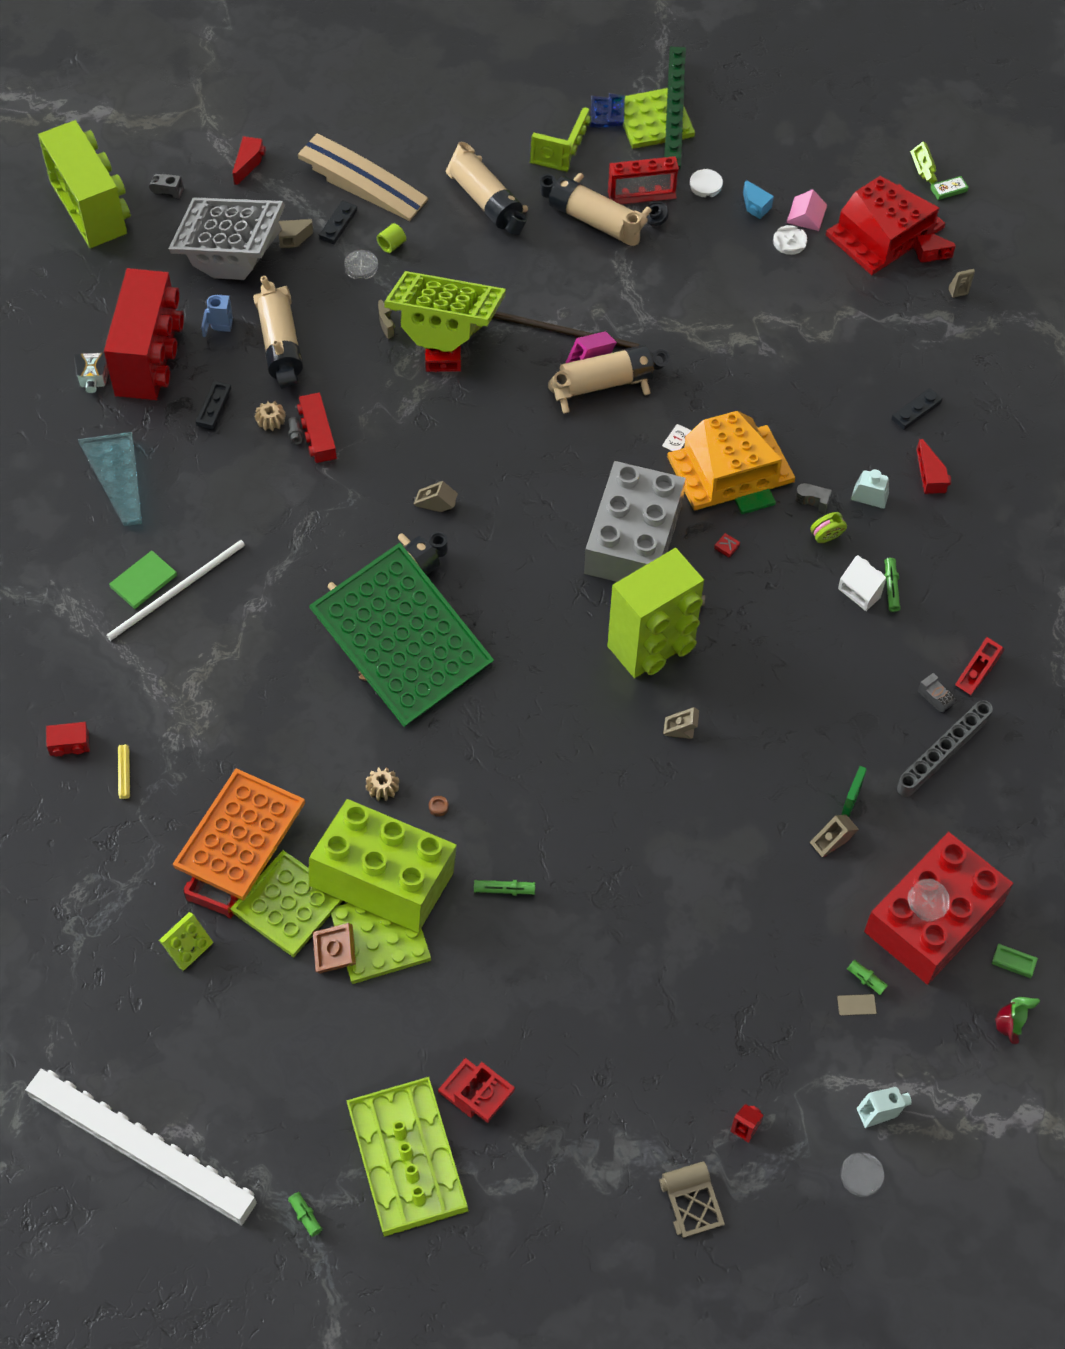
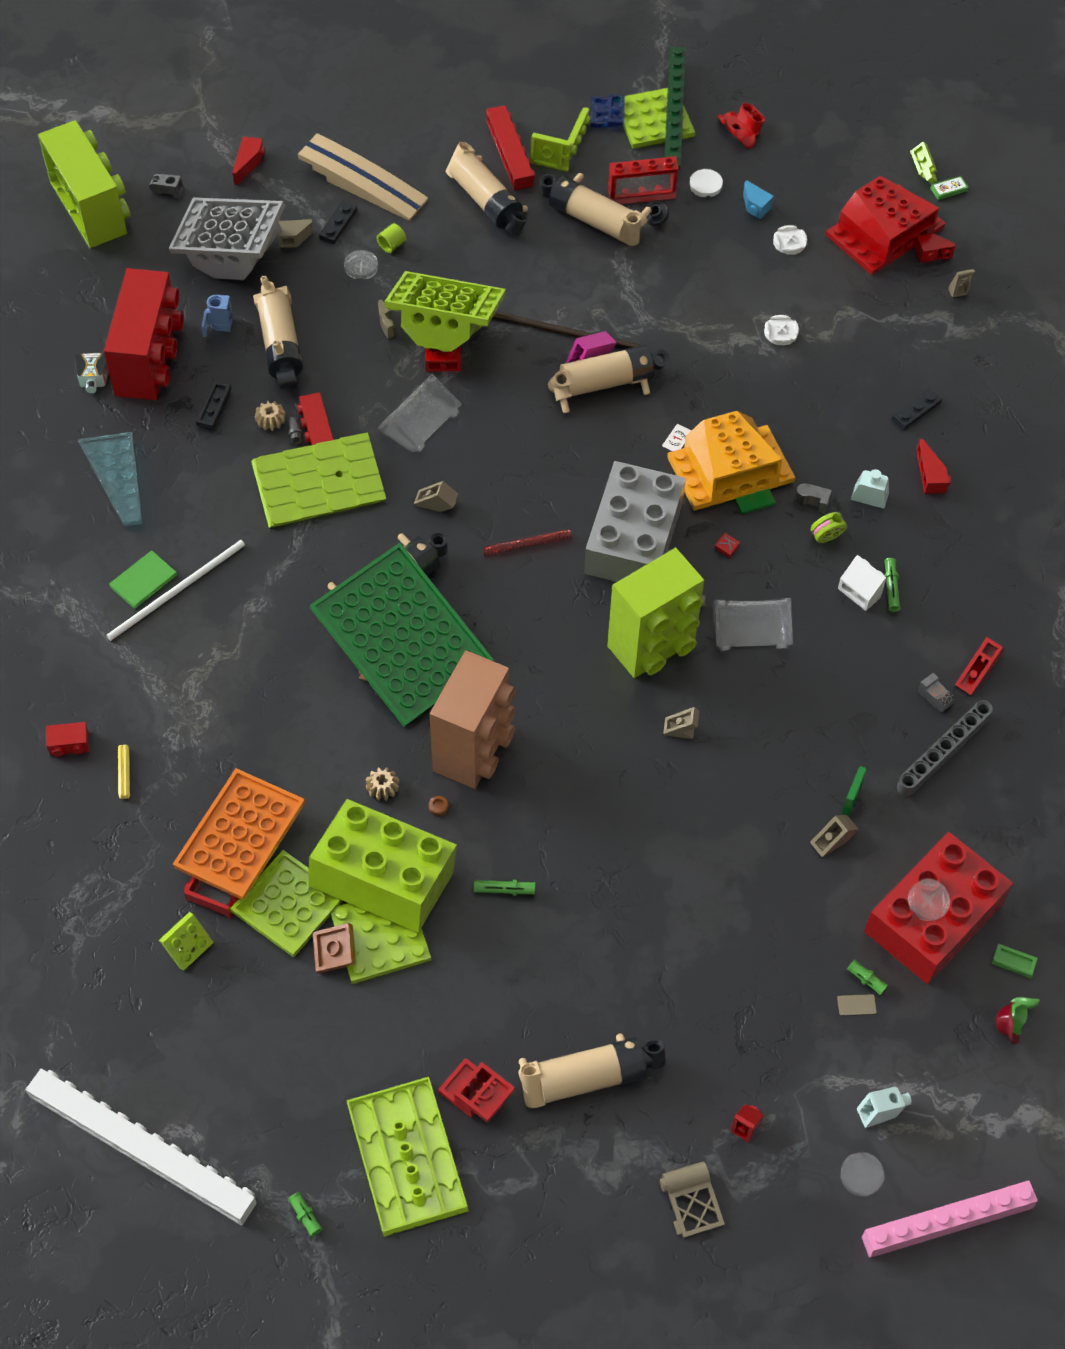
bright pink slope [787,190,827,231] -> none
none -> lime piece [251,432,386,528]
none -> clear windscreen [378,374,462,453]
none -> nougat brick [430,650,516,789]
none -> clear red piece [484,529,572,557]
none -> red brick [486,105,536,191]
none -> tan piece [518,1034,666,1108]
none -> clear windscreen [712,598,793,650]
none -> red piece [717,103,765,149]
none -> white tile [764,315,799,346]
none -> bright pink brick [862,1181,1038,1258]

